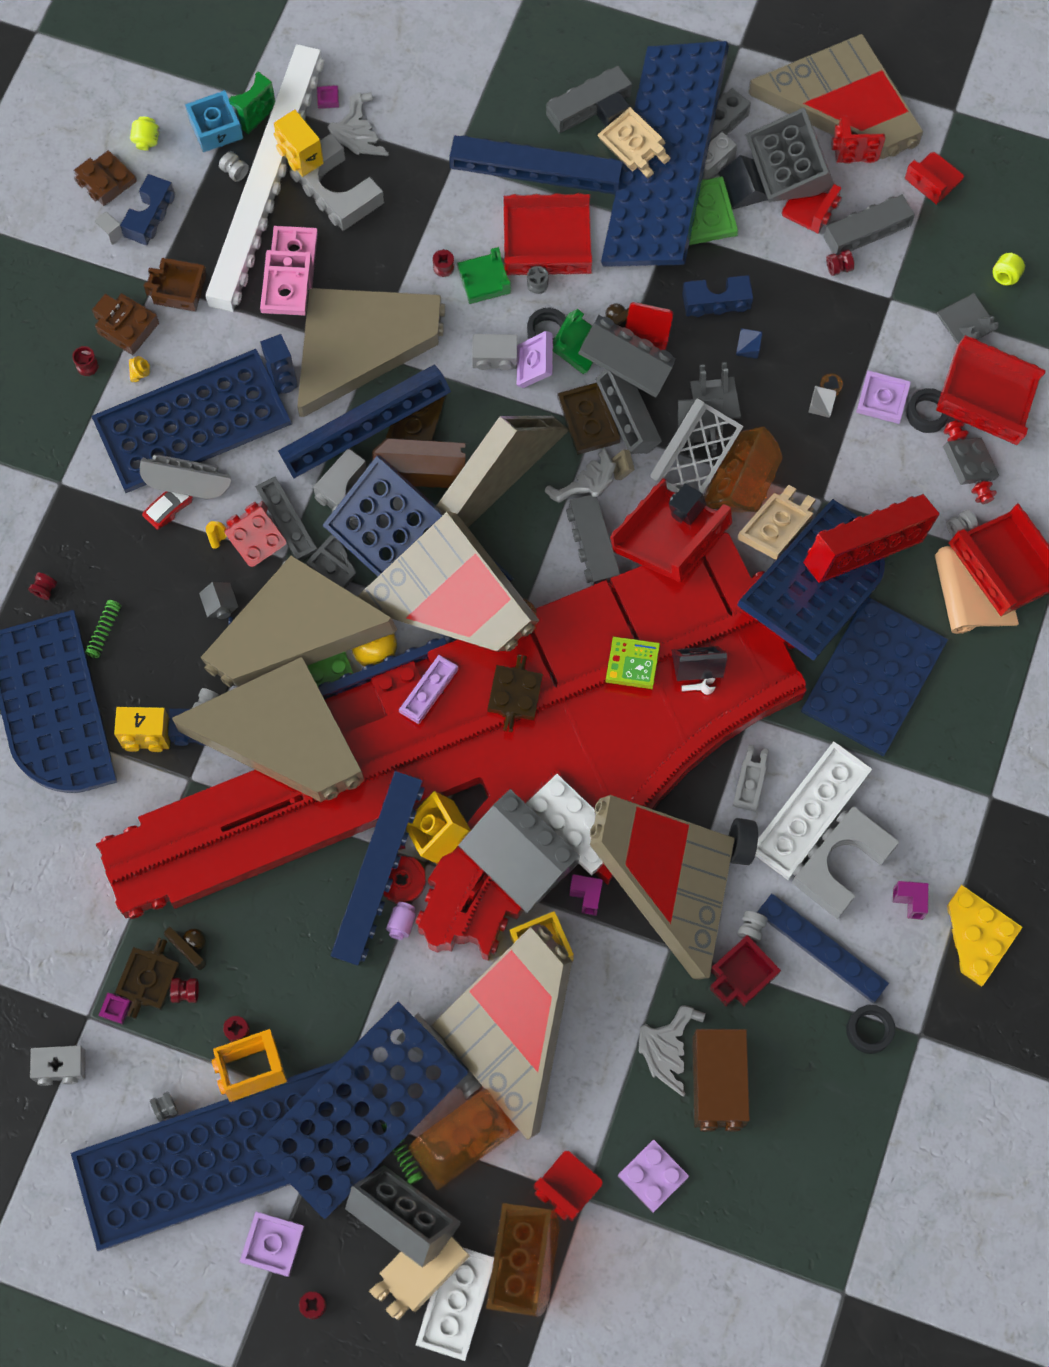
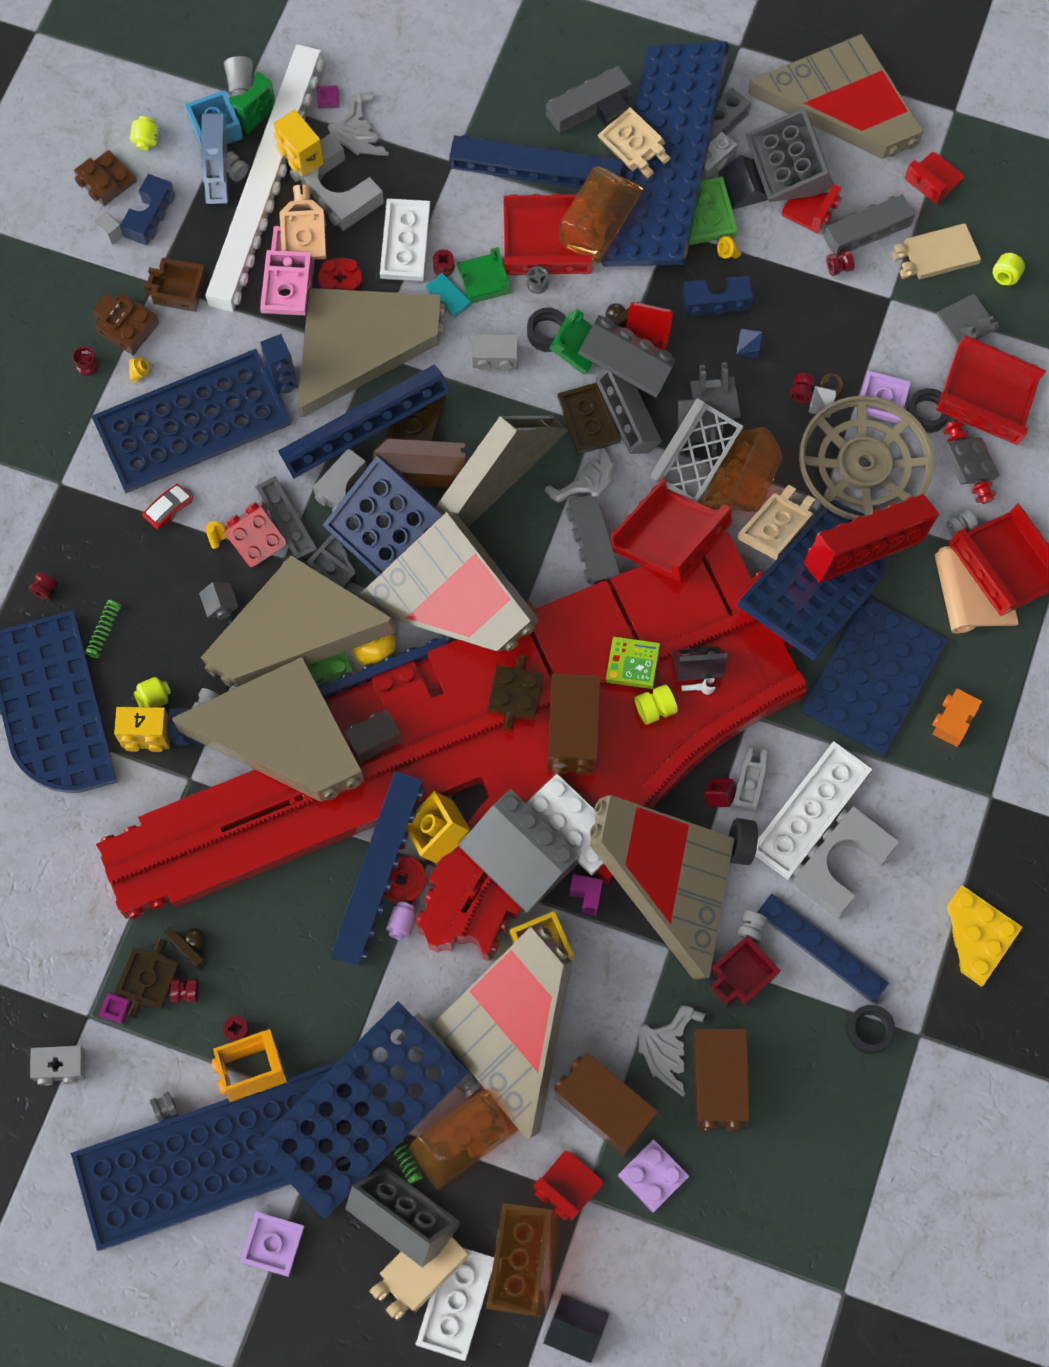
light grey brick [140,455,231,499] -> none
dark red wheel [299,1292,326,1319] -> none
lavender tile [399,655,459,724] -> none
lavender plate [517,331,553,388] -> none
dark tan tile [611,449,635,480] -> none
black brick [669,484,707,525] -> none
red bracket [831,116,885,164] -> none
magenta piece [893,881,929,920] -> none
none -> neon yellow head [134,677,171,708]
none -> sand blue slope [201,113,229,204]
none -> light grey plant [224,56,253,97]
none -> light nougat plate [280,185,326,260]
none -> red plate [318,258,362,291]
none -> clear smoke brick [345,710,402,764]
none -> white plate [380,199,430,281]
none -> teal tile [426,273,471,318]
none -> black slope [543,1294,609,1364]
none -> reddish brown brick [547,674,600,776]
none -> reddish brown brick [554,1053,658,1157]
none -> clear orange windscreen [560,166,643,263]
none -> neon yellow wheel [634,684,678,725]
none -> dark red slope [704,778,736,807]
none -> yellow plate [717,236,741,259]
none -> dark red wheel [790,373,816,404]
none -> dark tan dish [799,396,934,520]
none -> tan tile [892,223,981,280]
none -> orange brick [932,688,982,747]

